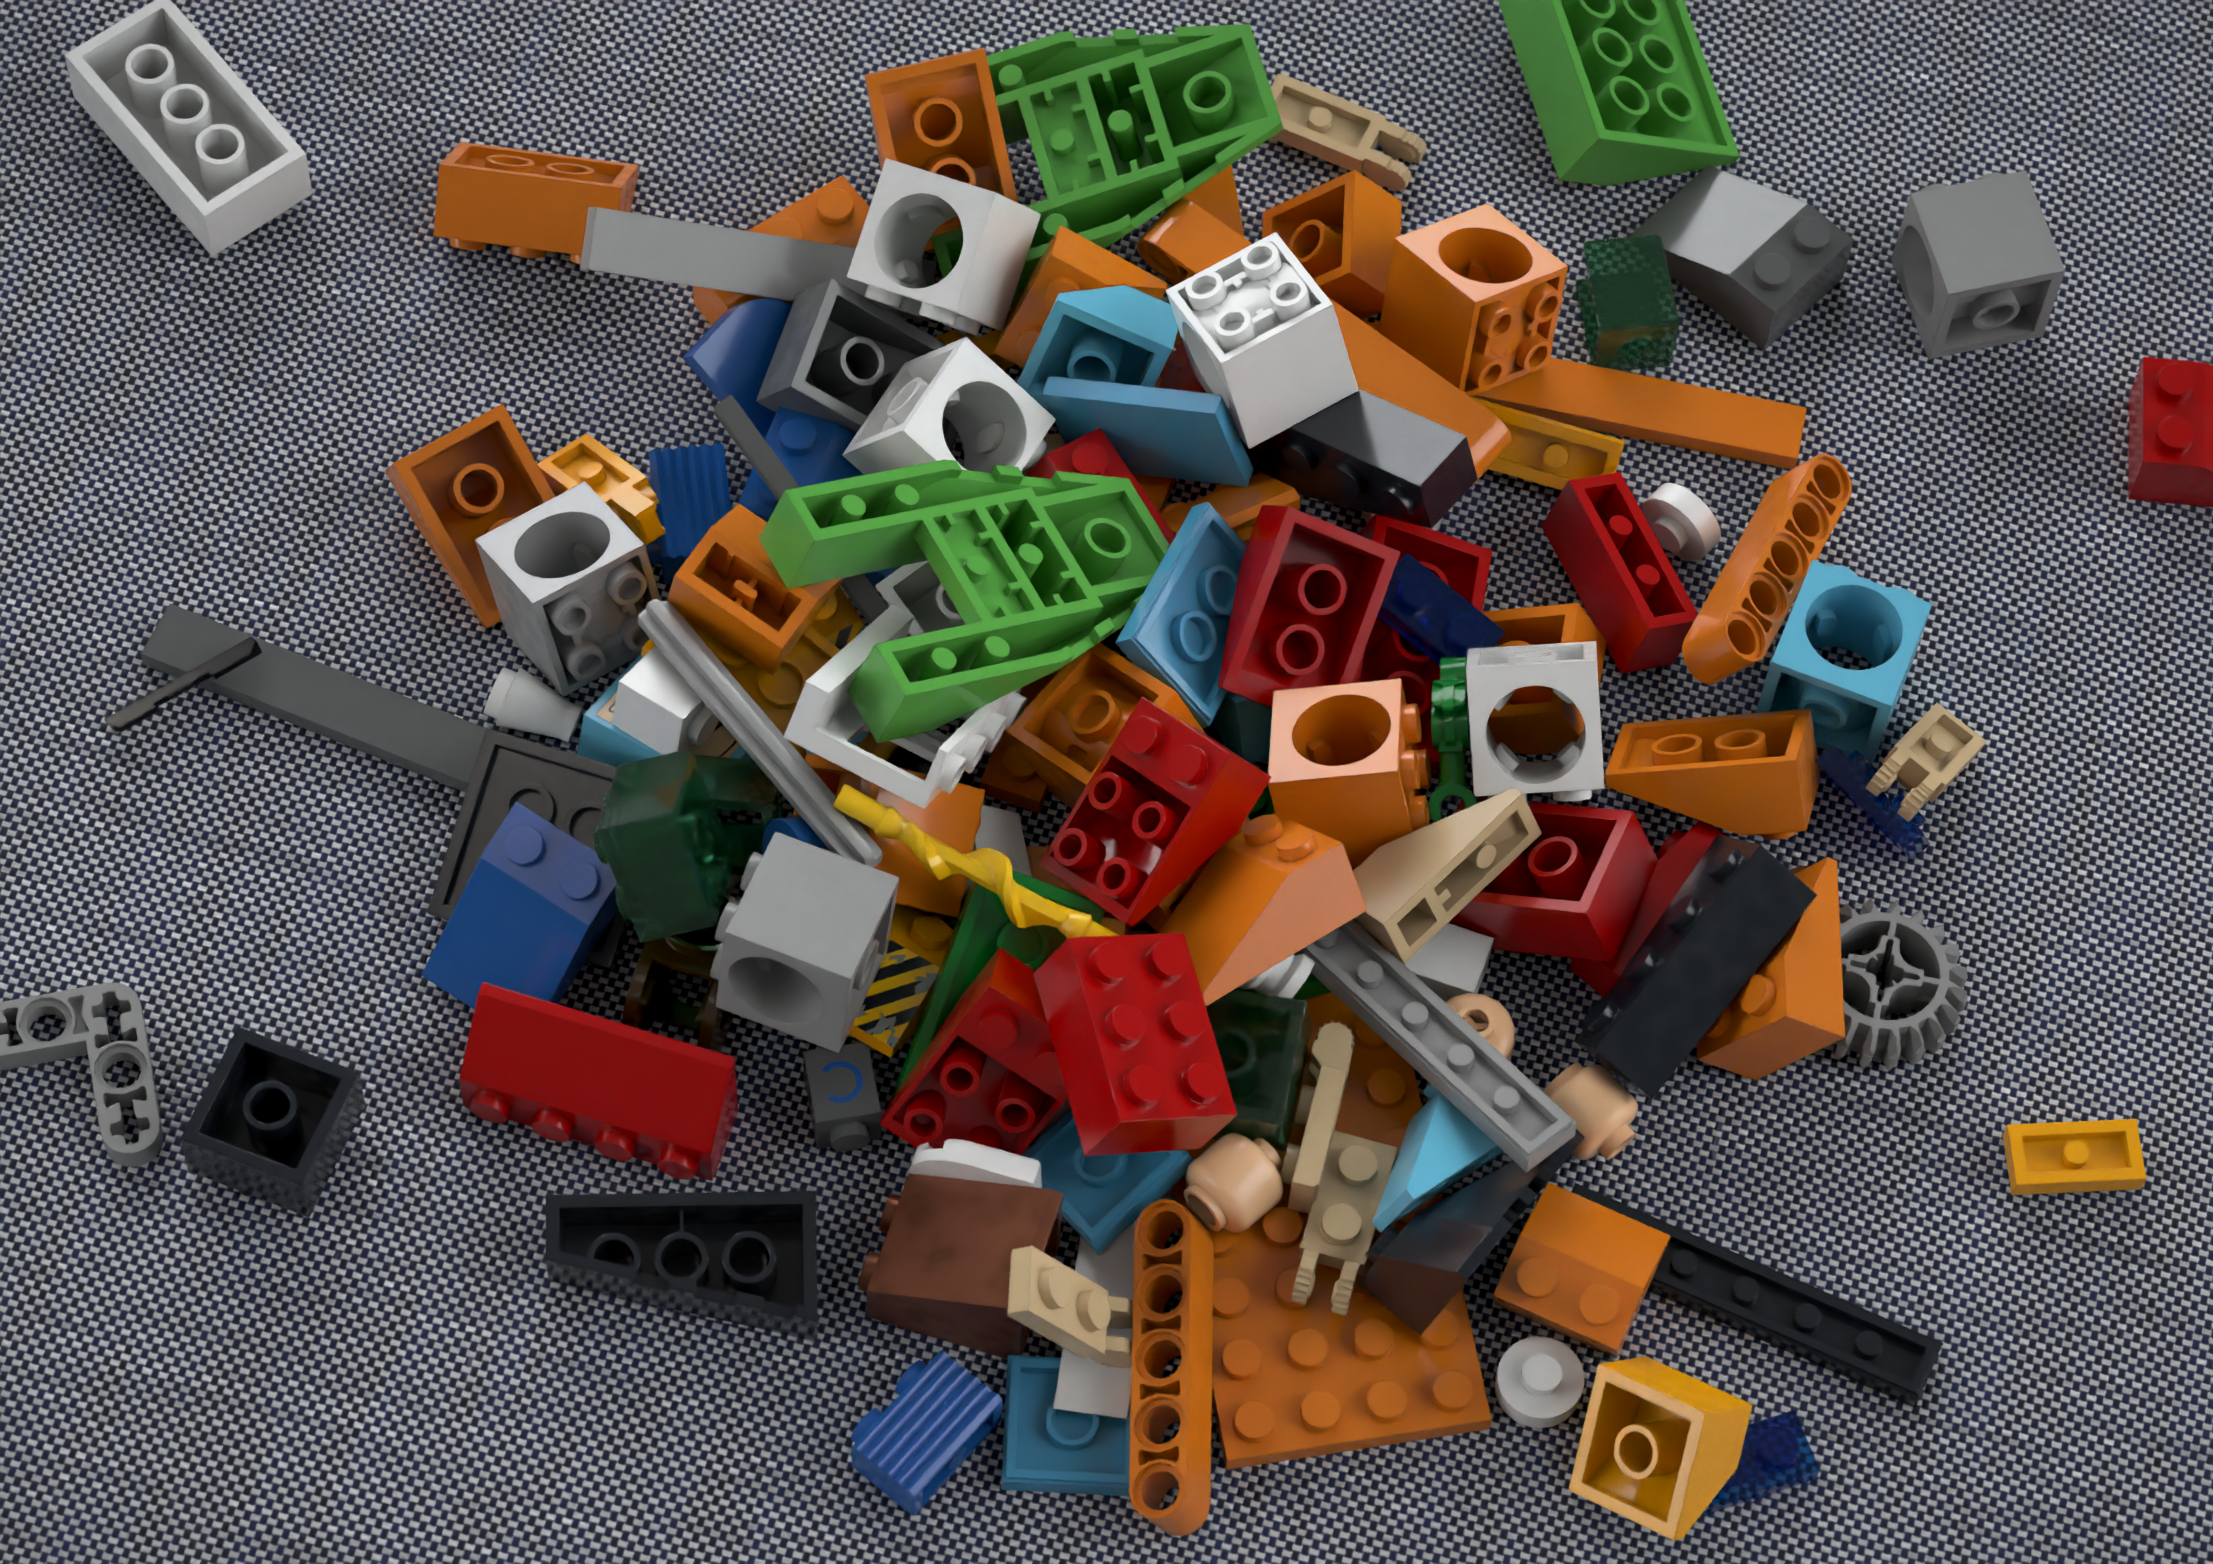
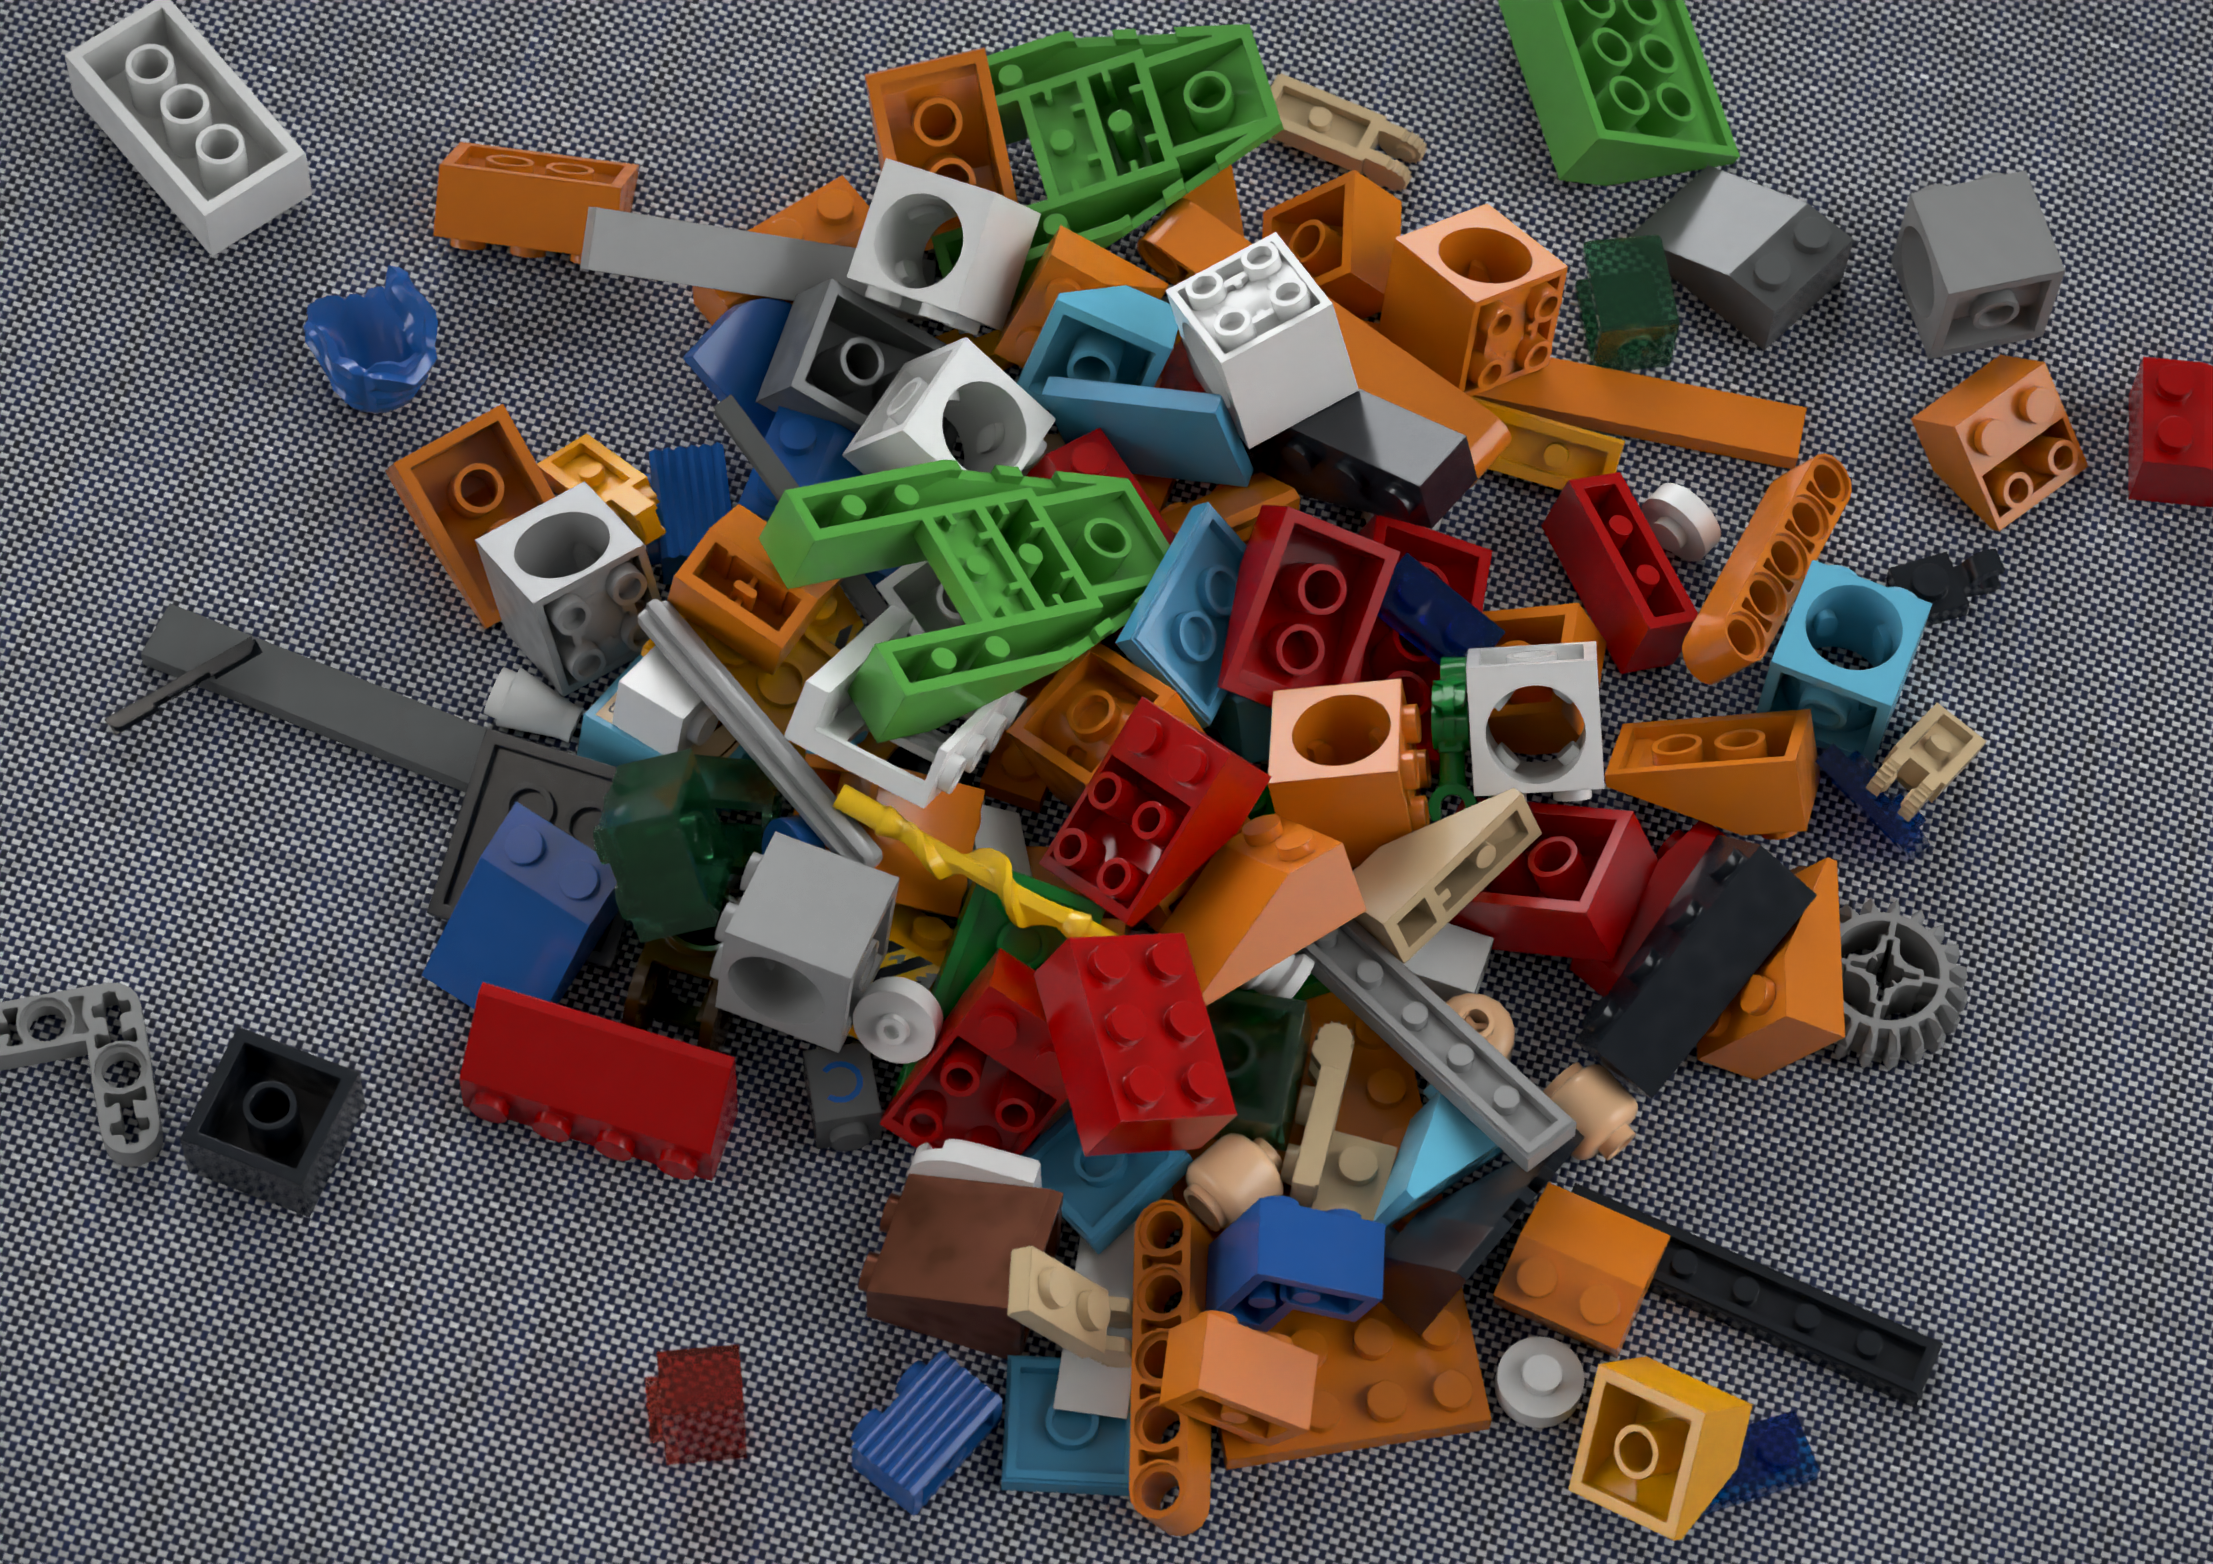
black wedge [546,1191,818,1342] -> none
light orange plate [2003,1119,2146,1195] -> none
none -> blue hair [303,265,438,414]
none -> clear red brick [645,1344,747,1465]
none -> white wheel [853,977,943,1064]
none -> orange brick [1159,1311,1318,1447]
none -> blue brick [1205,1195,1385,1332]
none -> black plate [1886,549,2005,627]
none -> orange slope [1911,355,2088,531]

